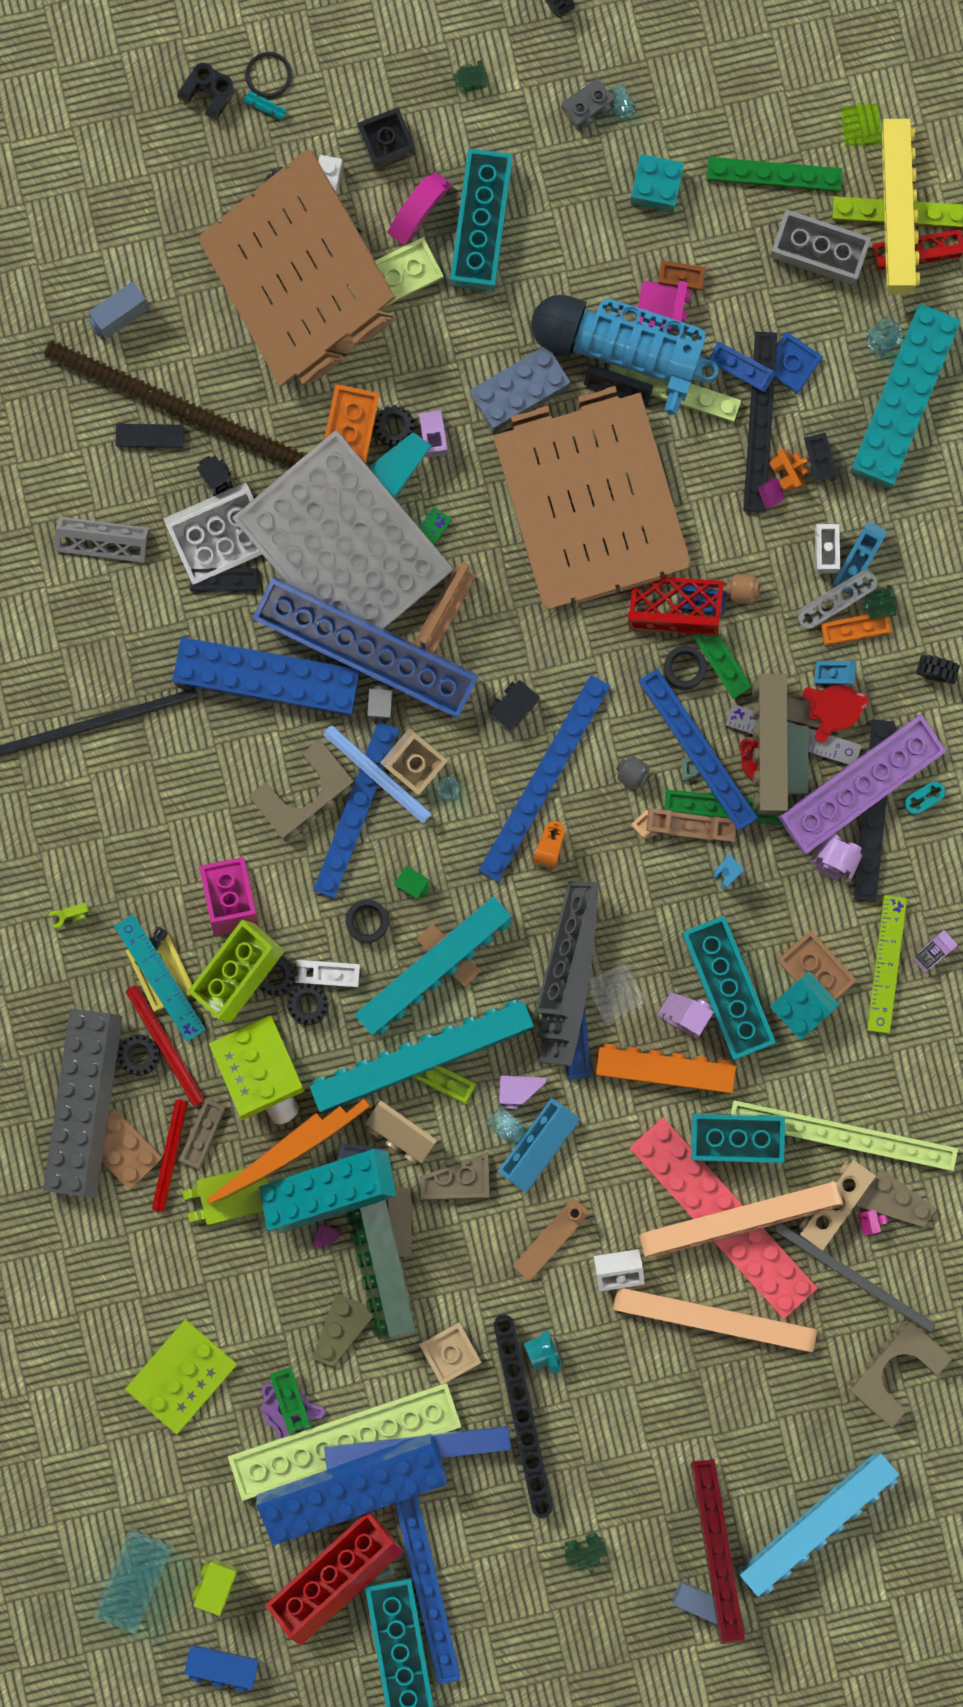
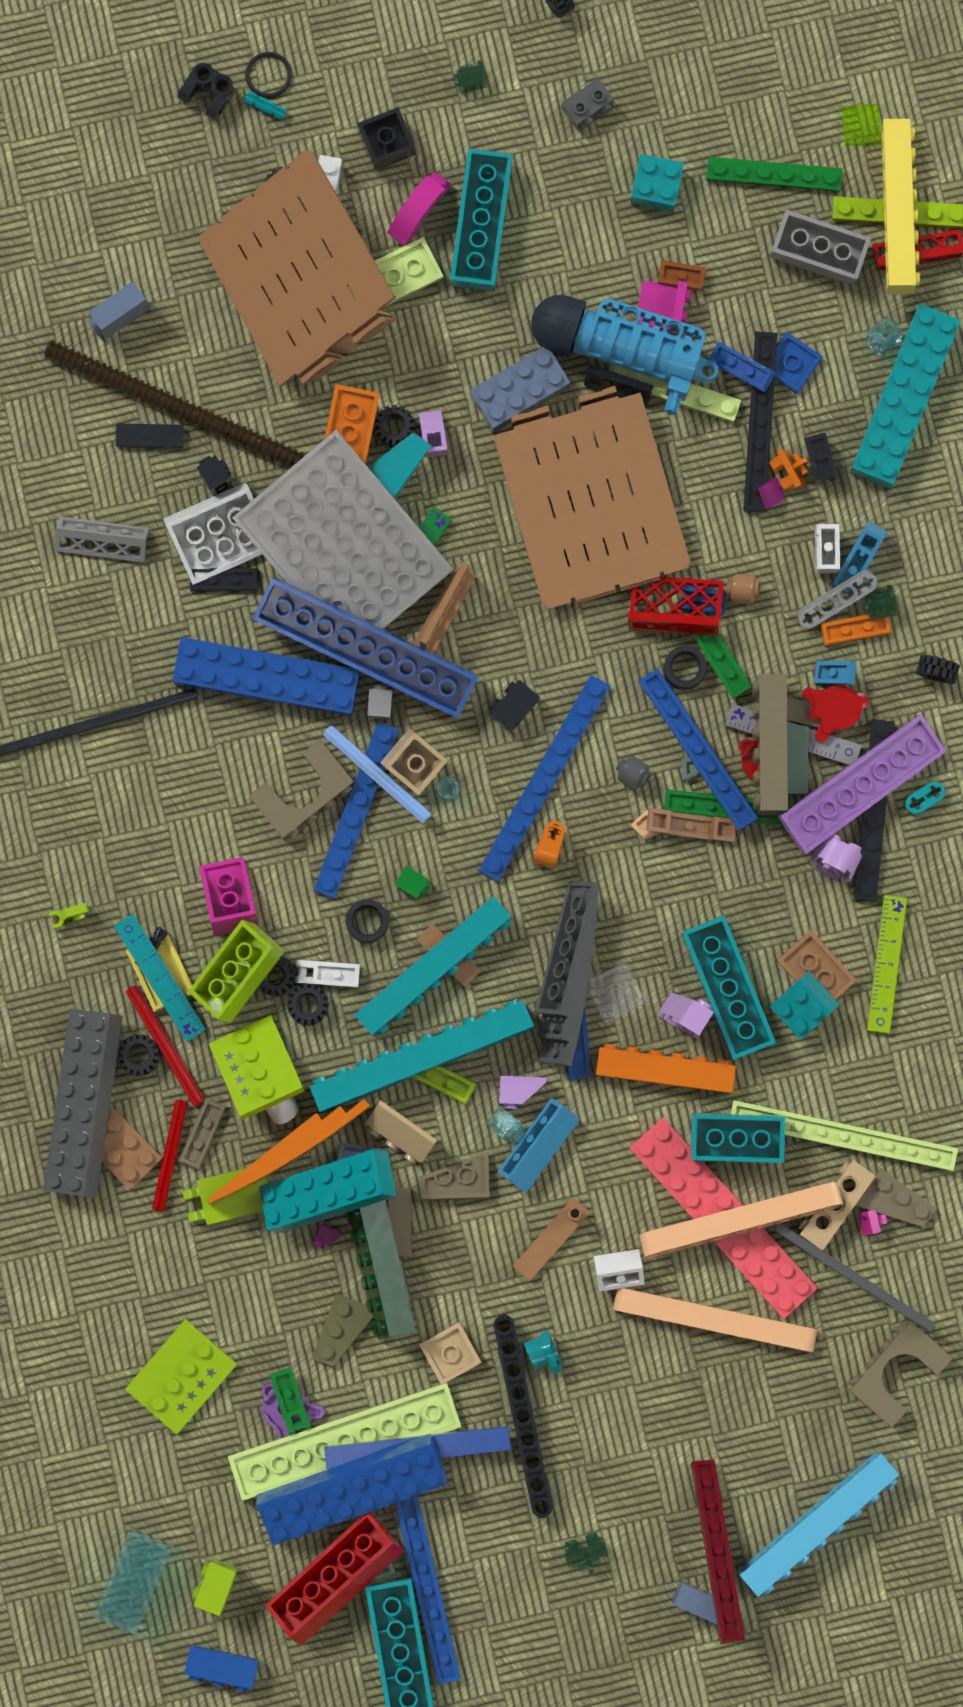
clear light blue cone [612,84,636,119] -> none
dark azure hinge [713,854,744,891] -> none
leg [912,930,958,973] -> none

